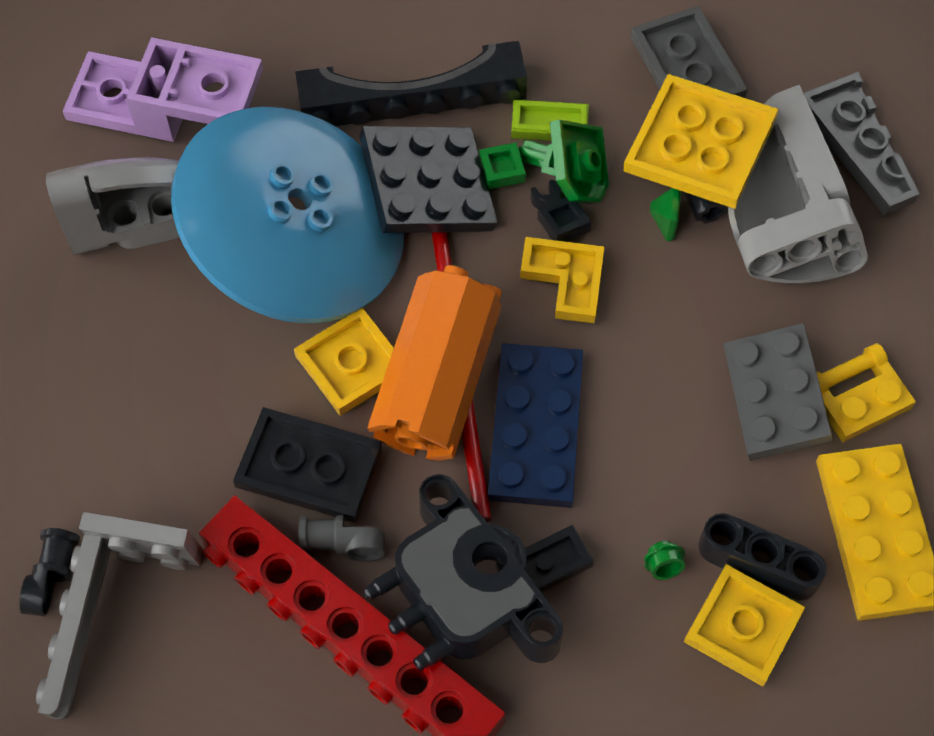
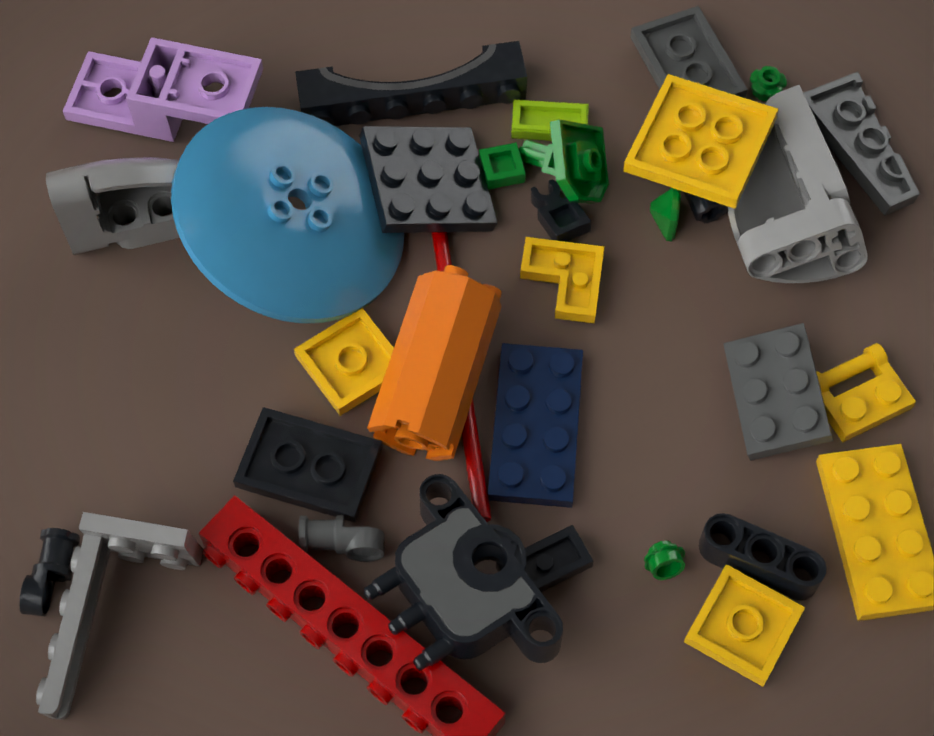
none -> green plate [750,66,787,101]

